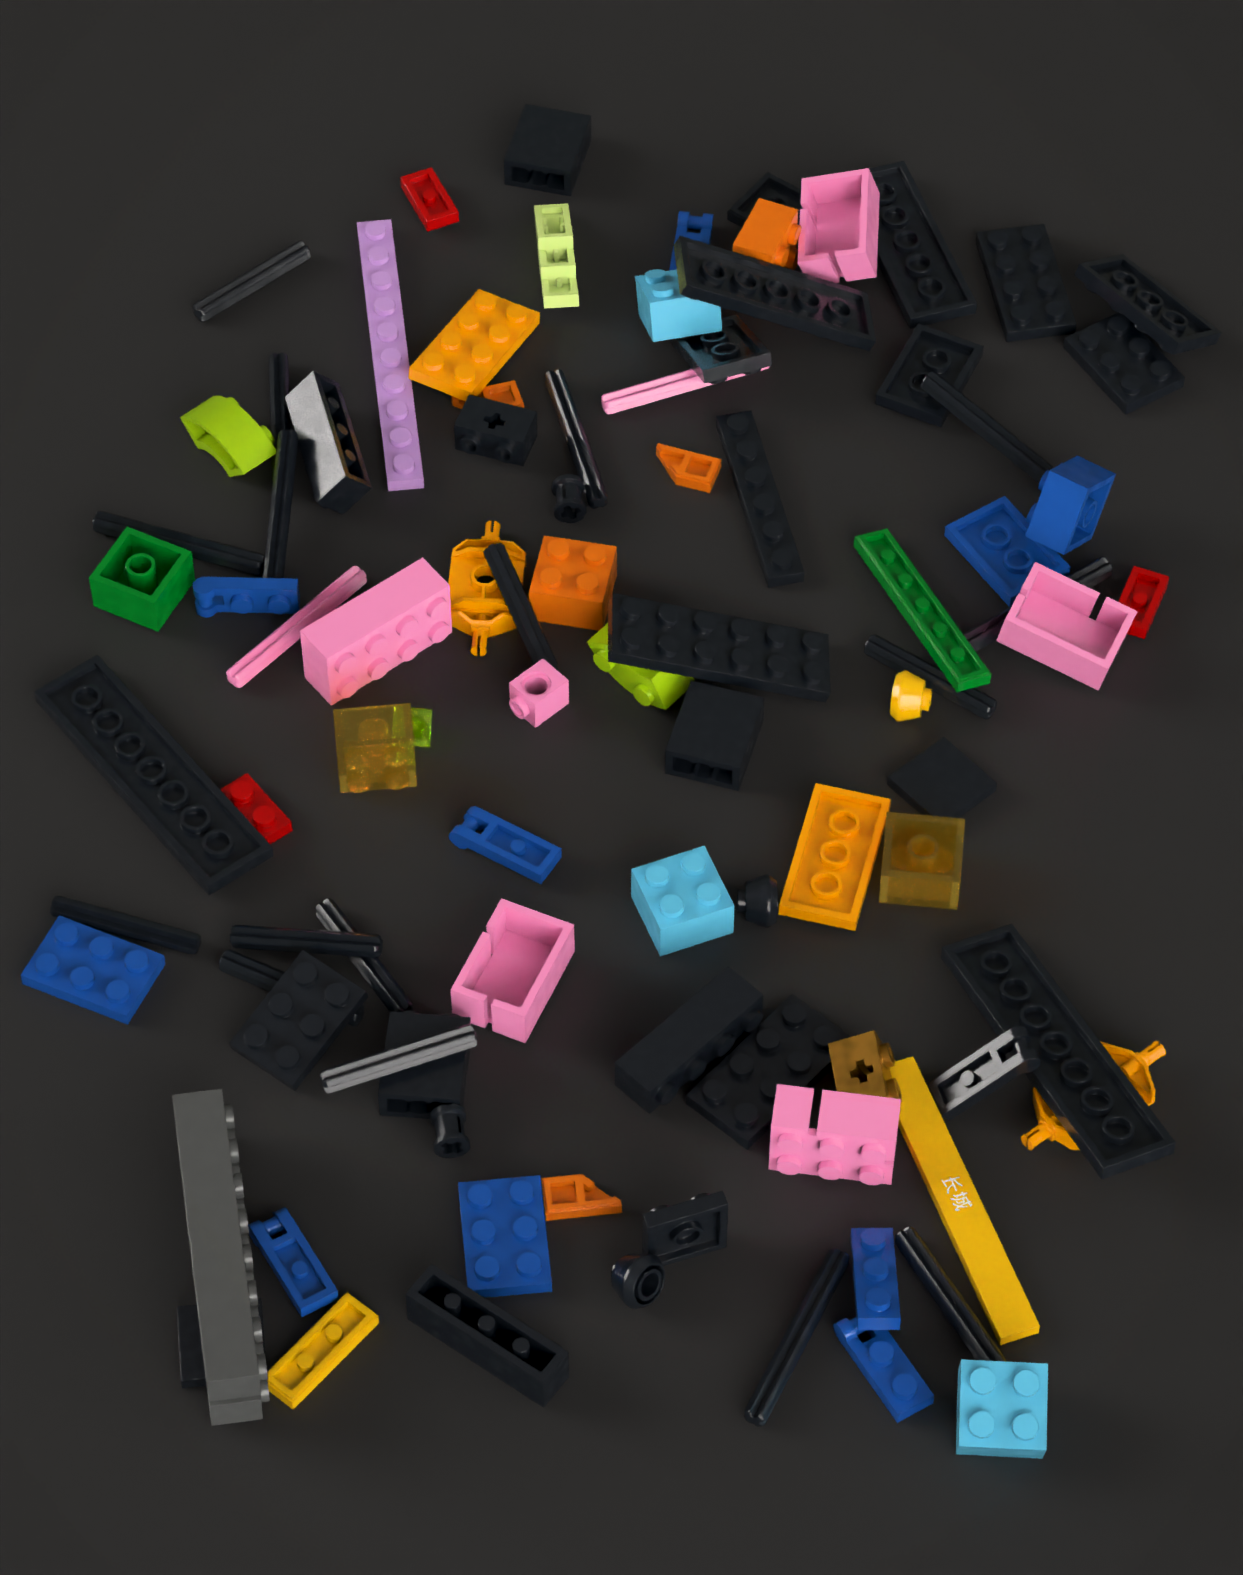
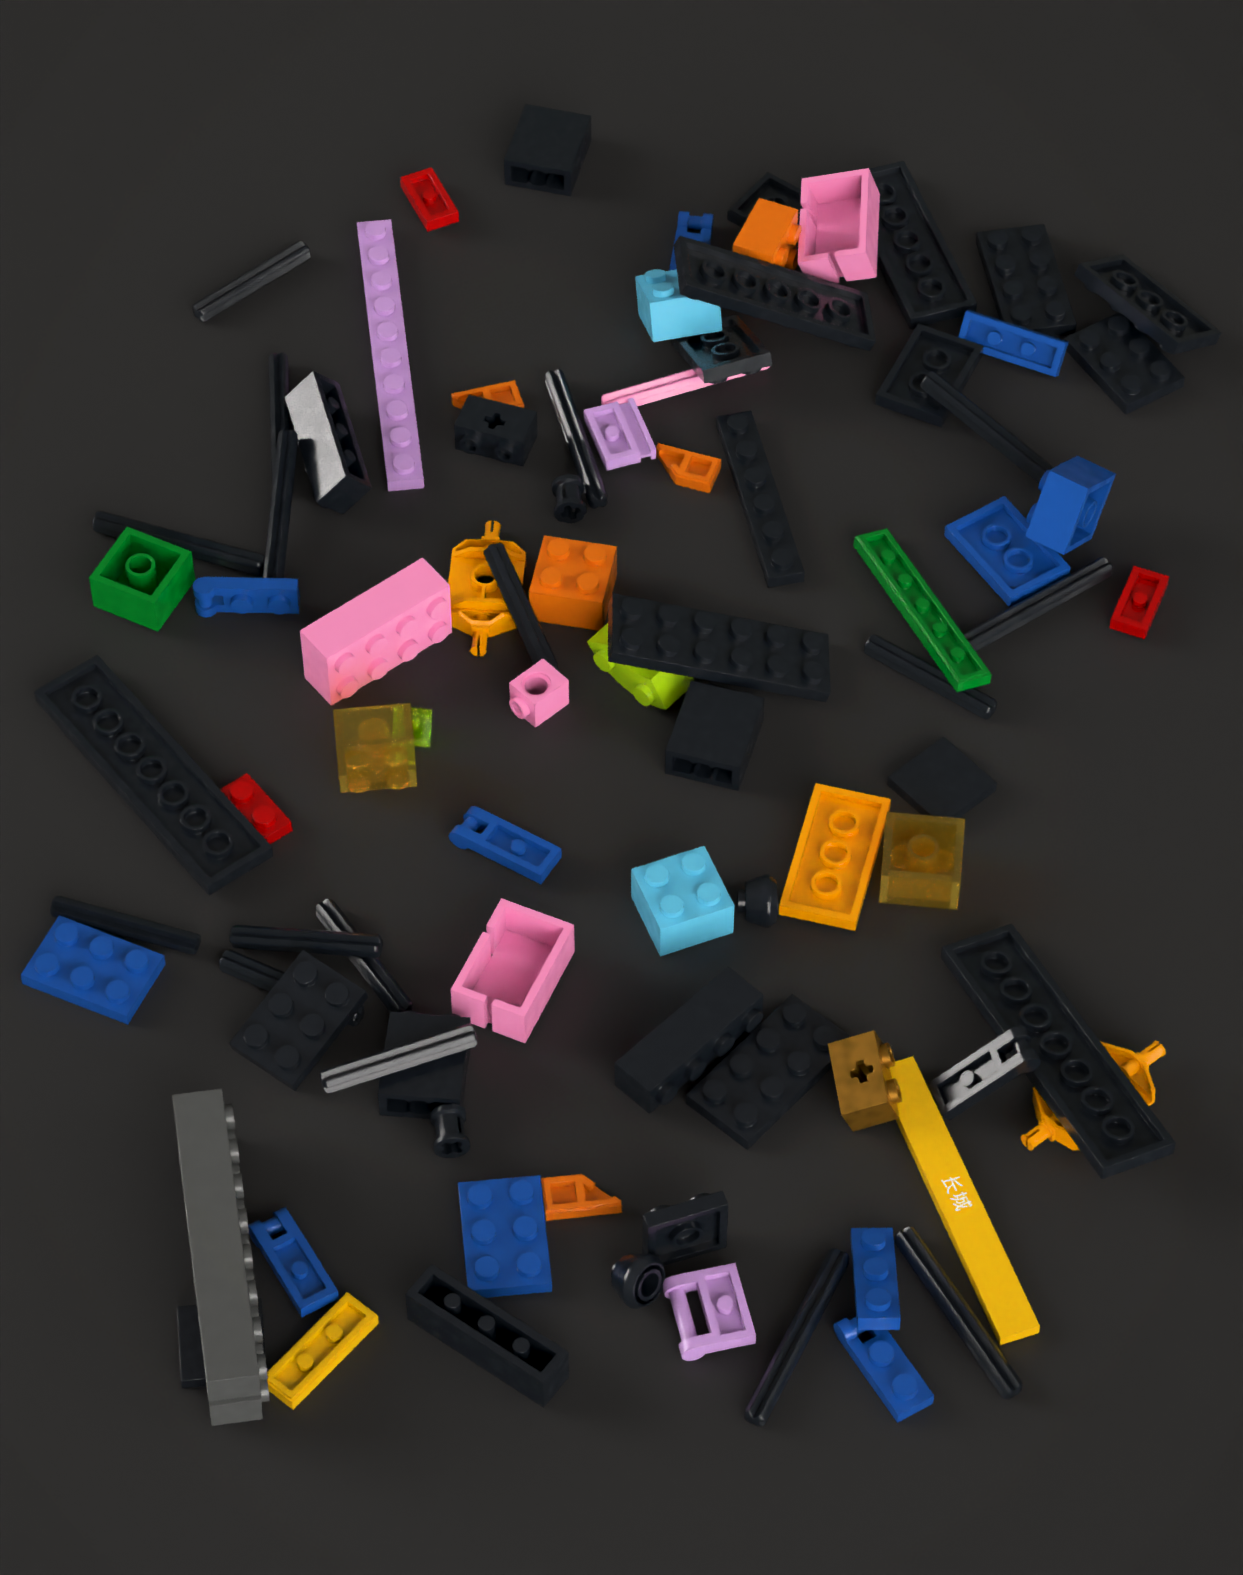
lime brick [180,395,276,477] -> none
bright pink axle [226,566,367,688] -> none
light orange plate [409,289,540,401] -> none
yellowish green slope [534,203,579,309] -> none
bright pink piece [768,1084,901,1185] -> none
yellow cone [890,670,932,722] -> none
medium azure brick [956,1359,1048,1459] -> none
bright pink piece [996,562,1138,690] -> none
none -> lavender plate [584,398,656,471]
none -> lavender plate [663,1263,756,1361]
none -> blue plate [958,310,1069,377]

